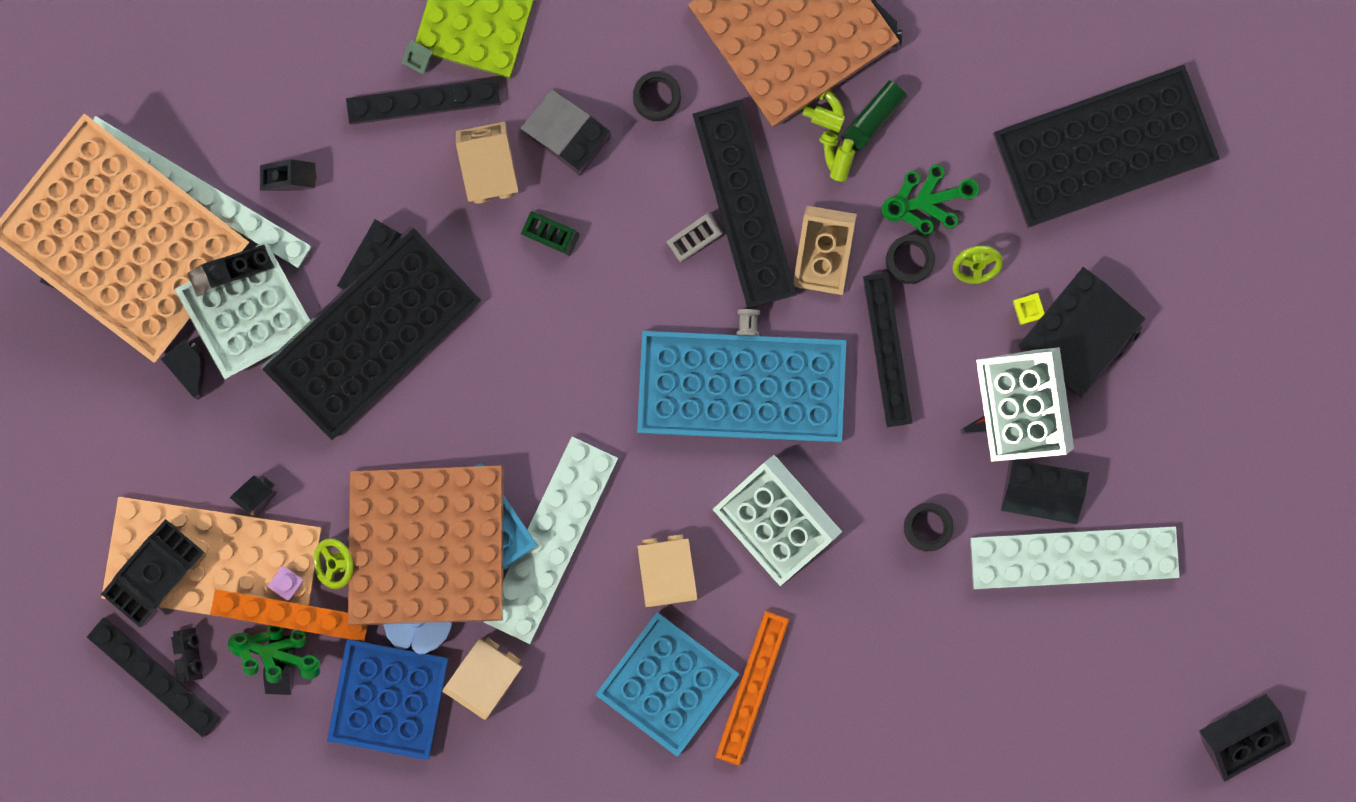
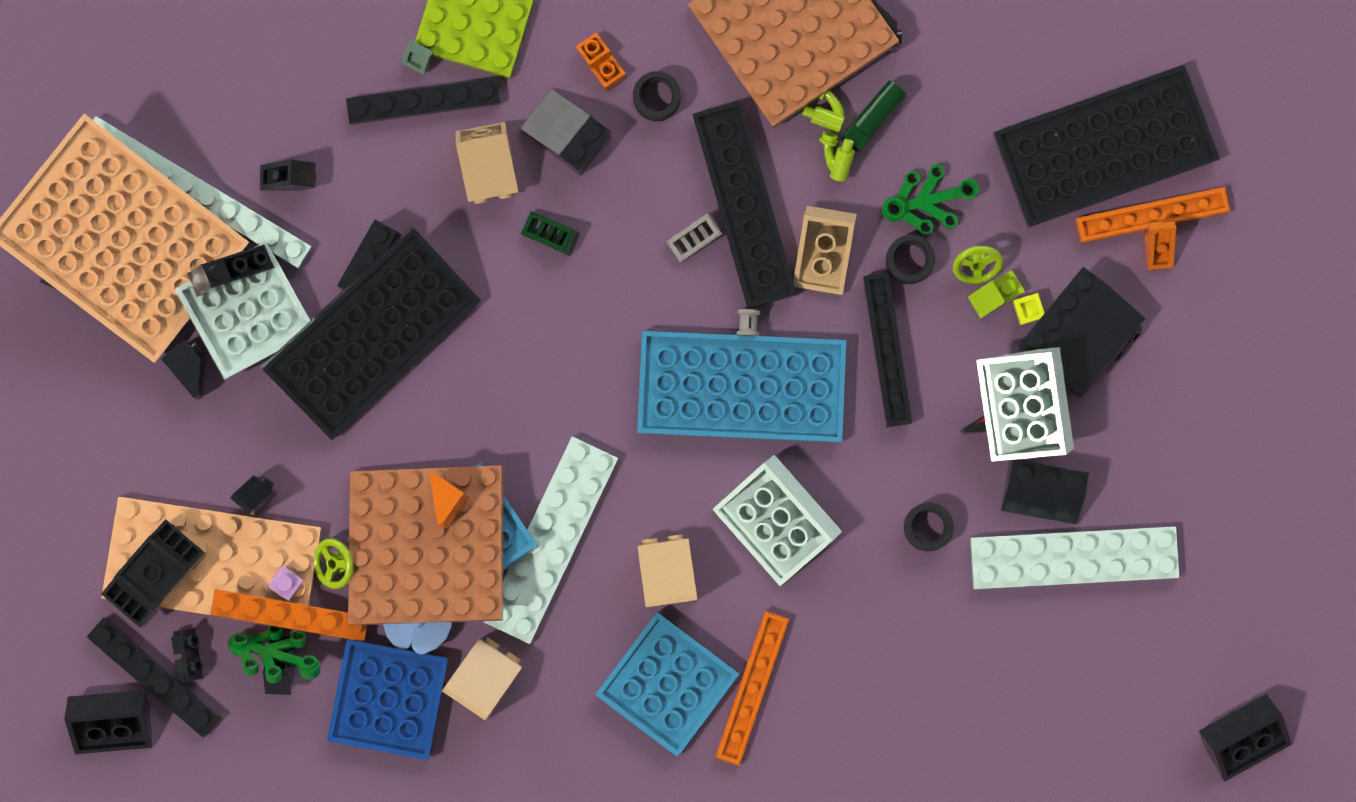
none -> black slope [64,690,153,754]
none -> orange slope [429,473,469,529]
none -> orange slope [575,32,627,92]
none -> lime slope [968,270,1025,319]
none -> orange tile [1075,187,1231,244]
none -> orange slope [1144,221,1176,270]

